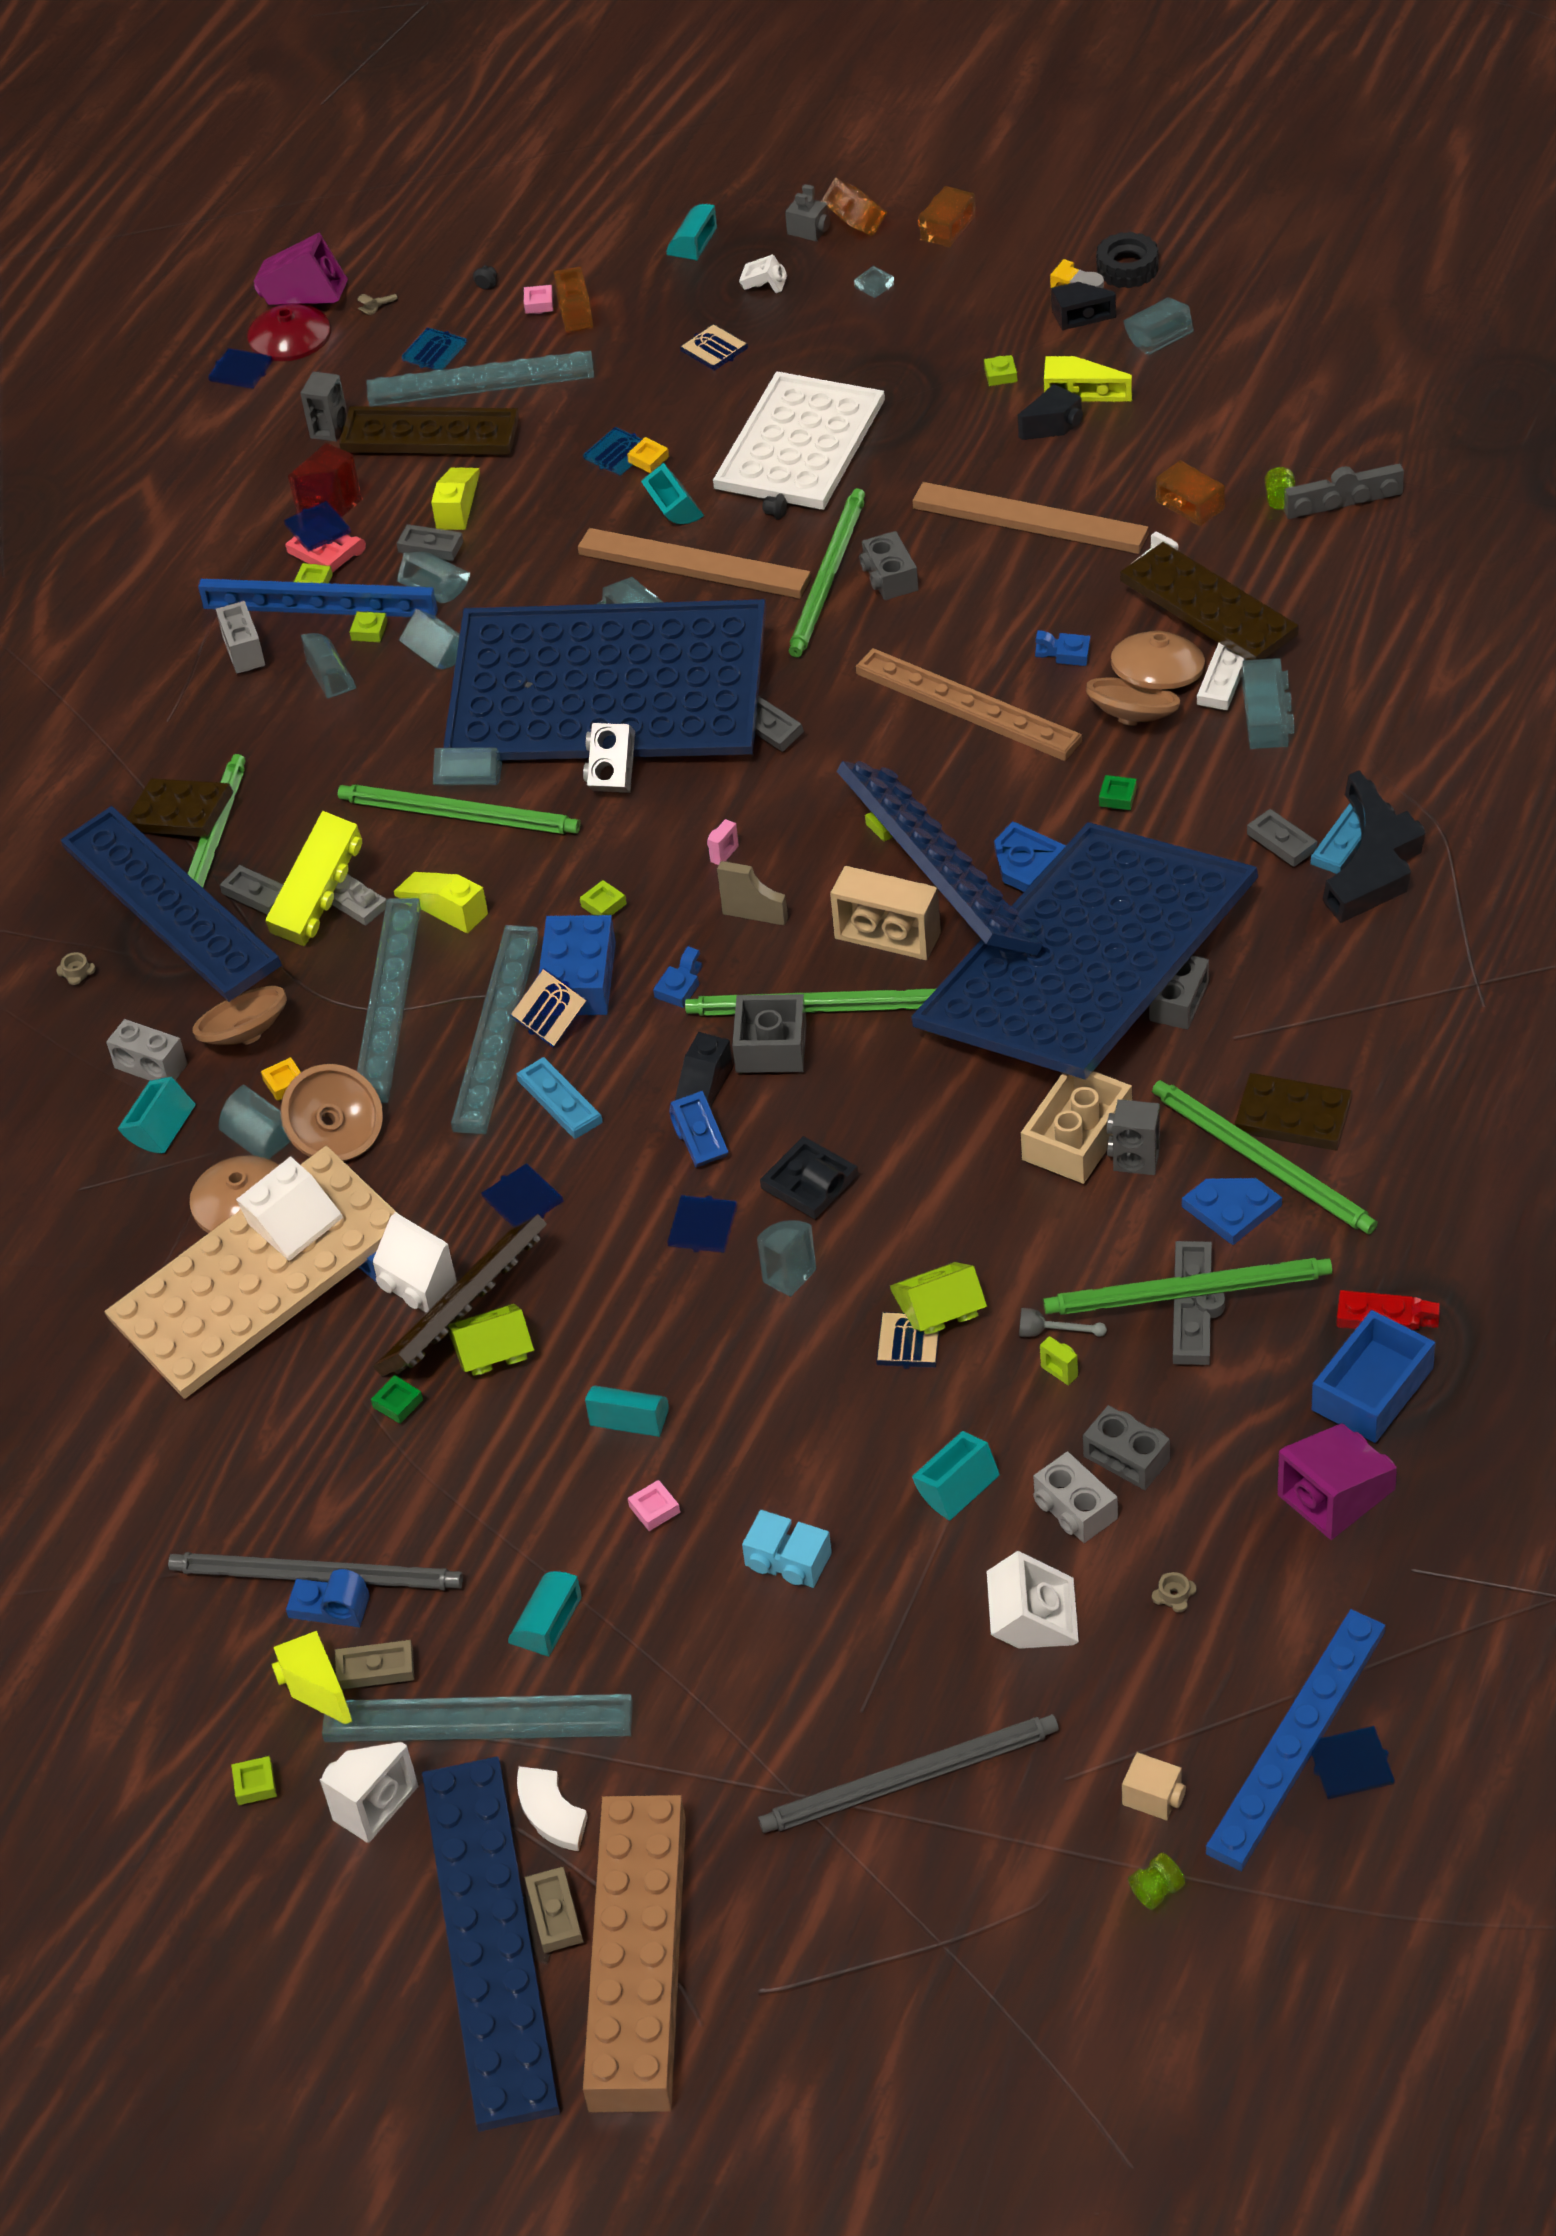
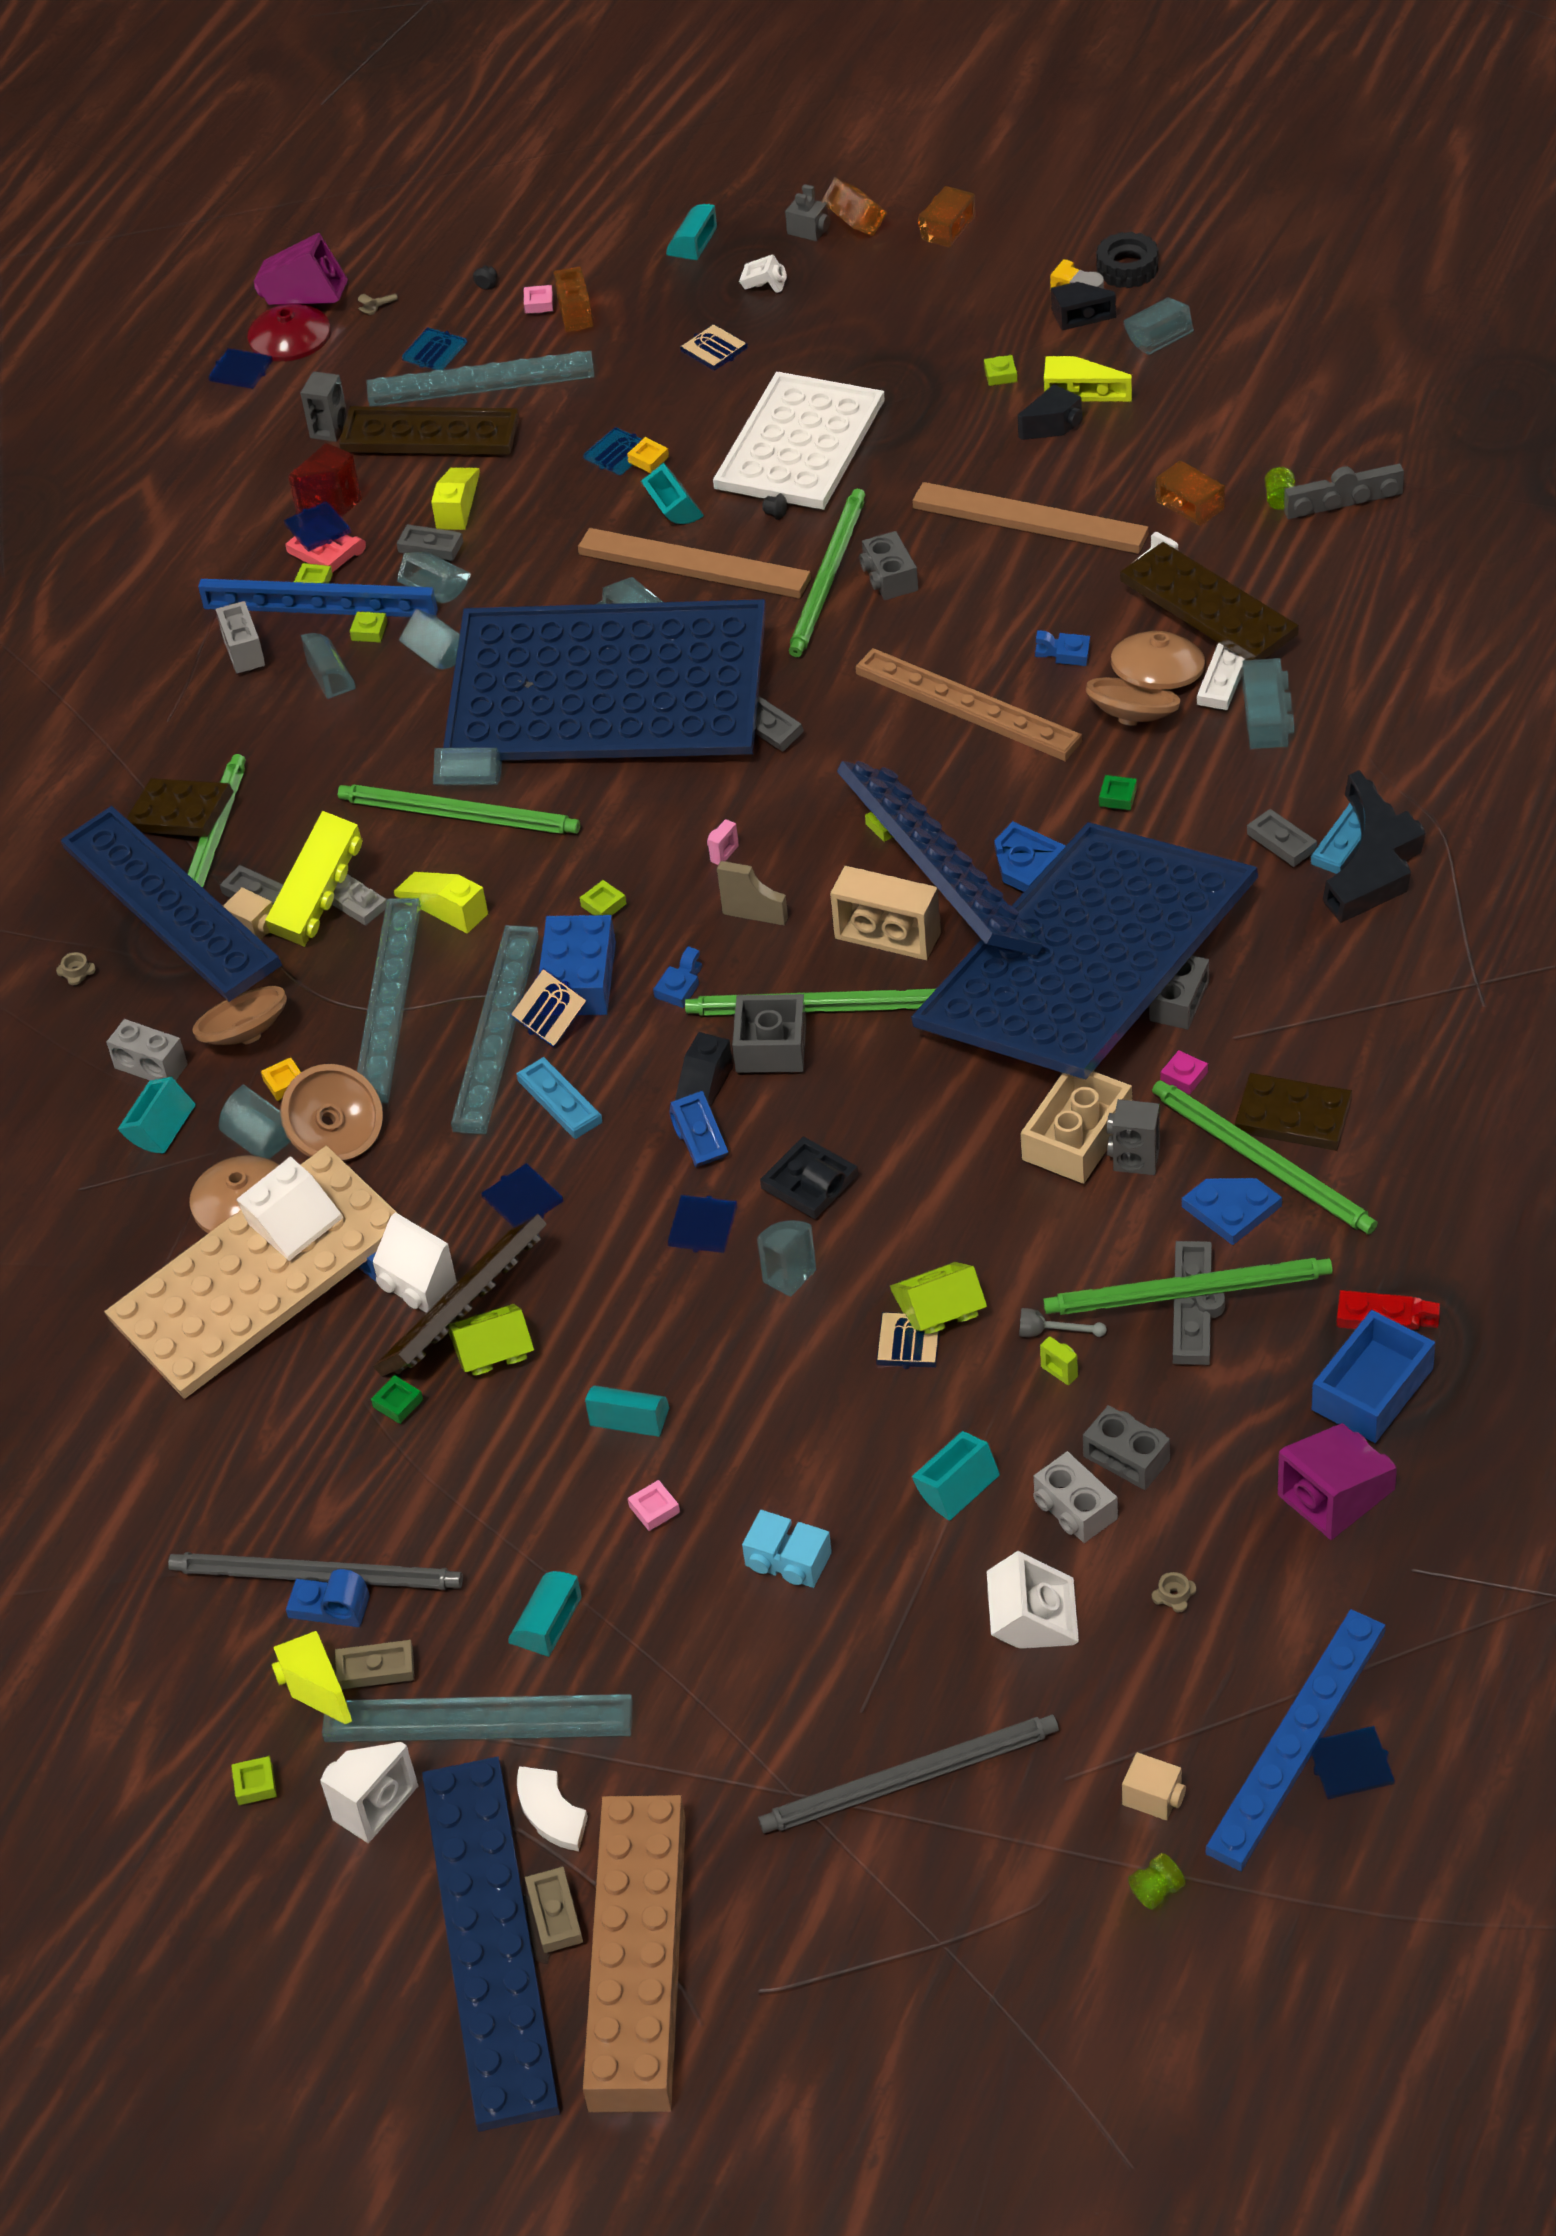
brick [583,723,635,793] -> none
clear light blue tile [854,266,894,298] -> none
none -> tan brick [223,888,273,940]
none -> dark pink plate [1160,1050,1208,1094]

